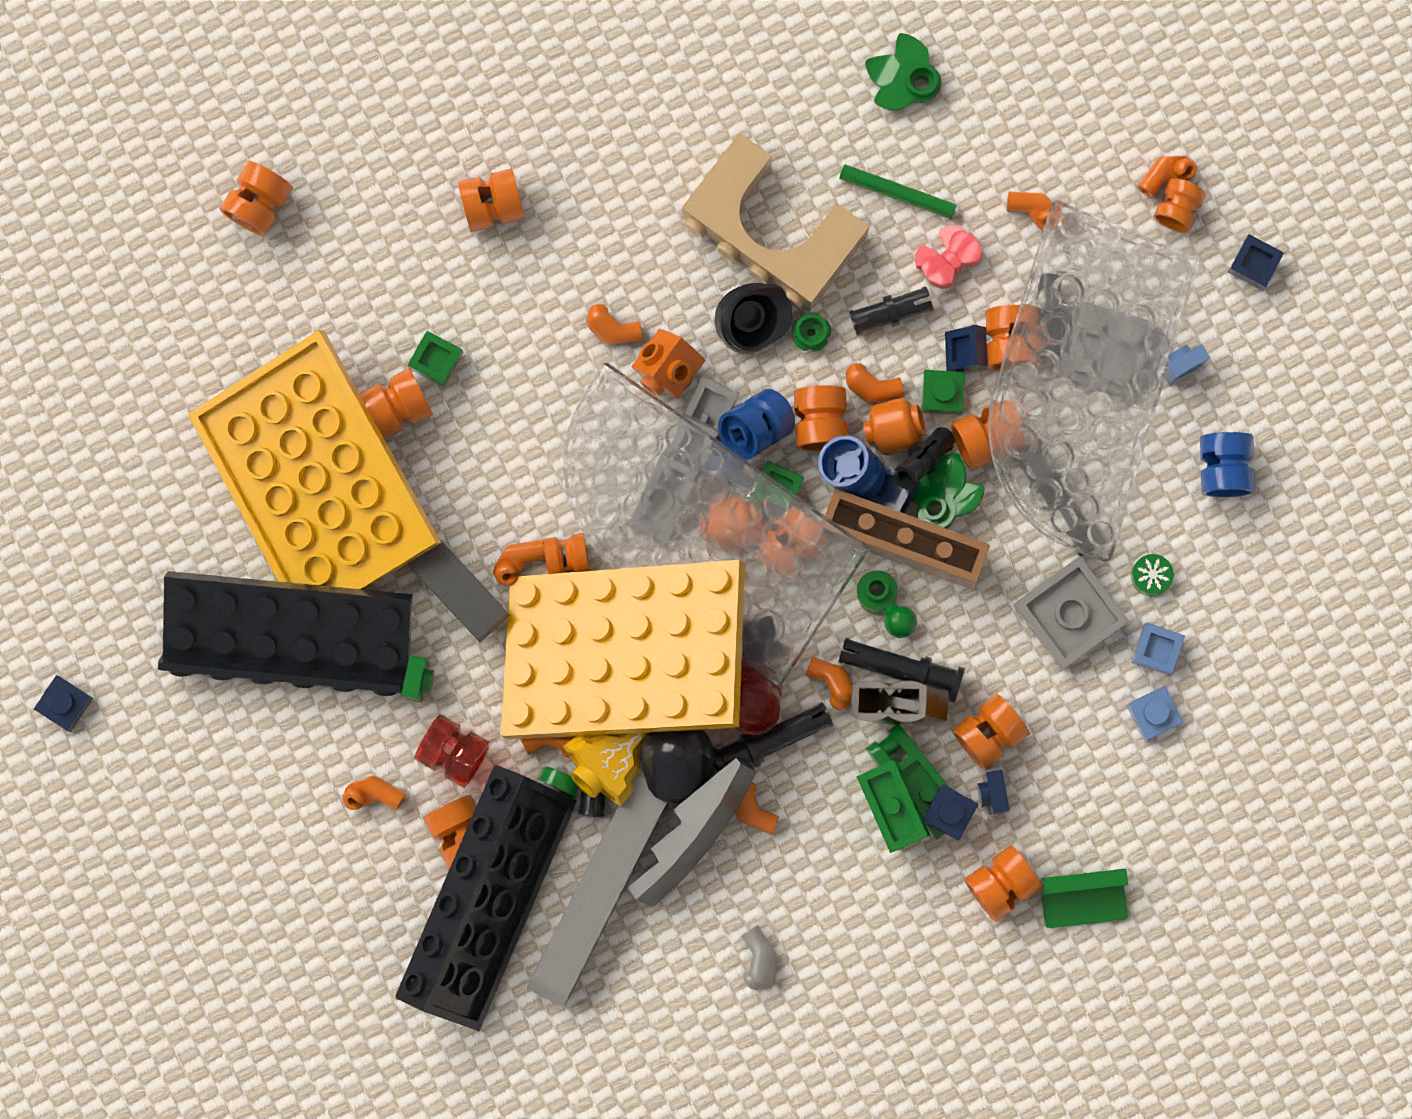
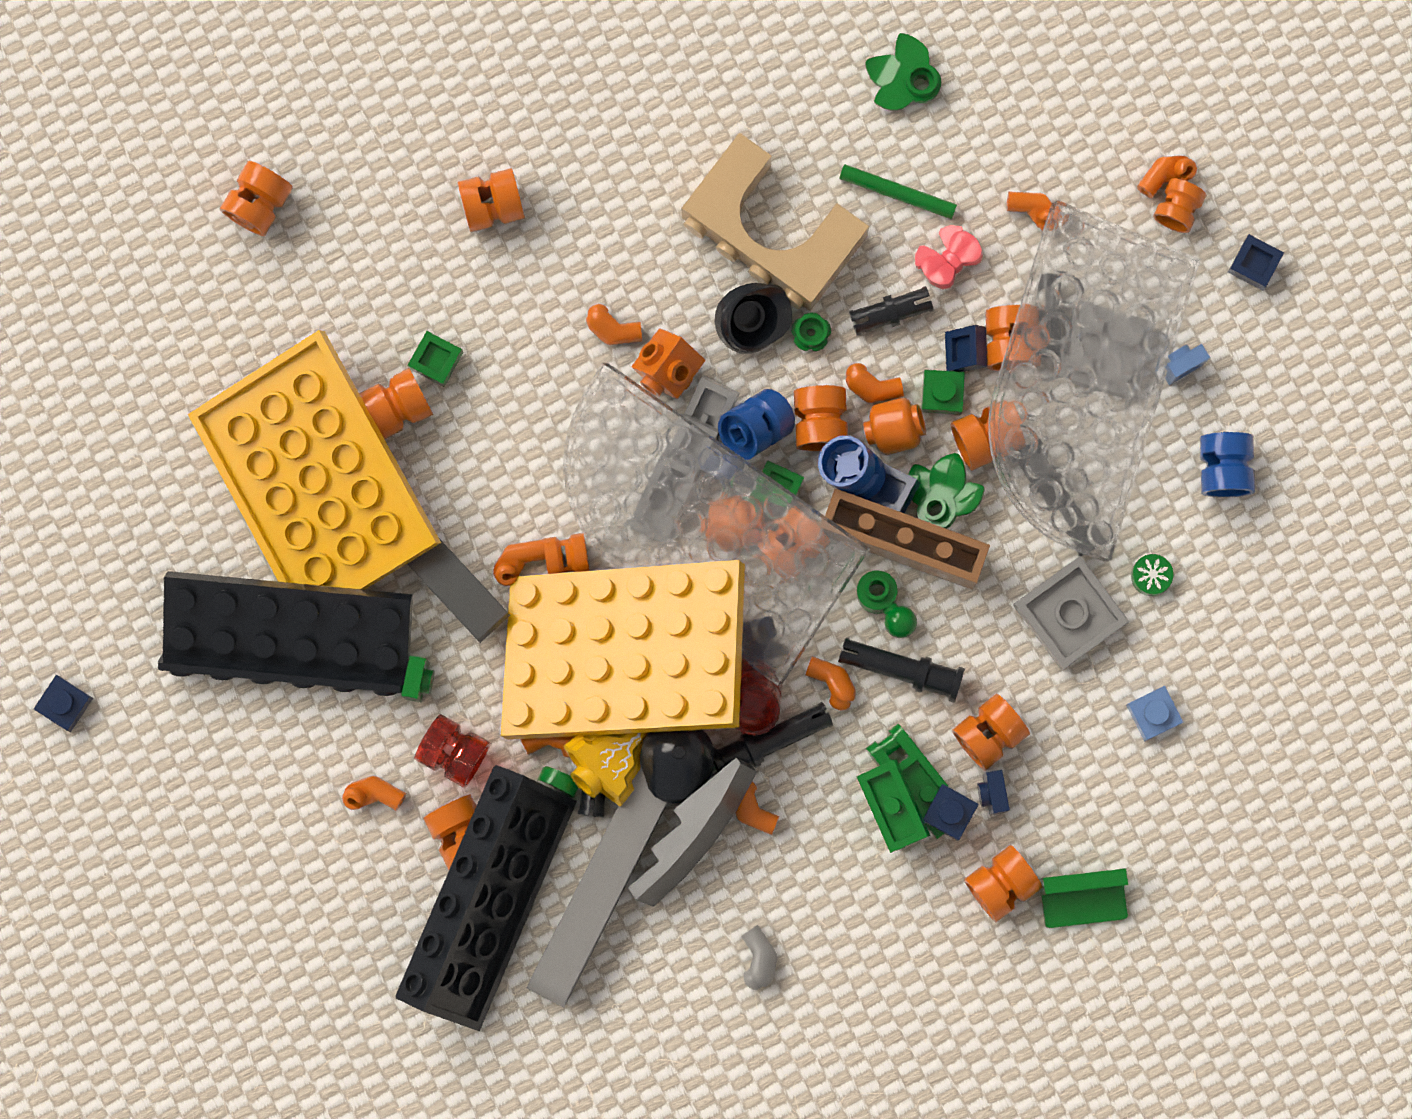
dark brown brick [851,680,949,726] -> none
black pin [893,427,956,490] -> none
medium blue plate [1131,622,1185,676] -> none

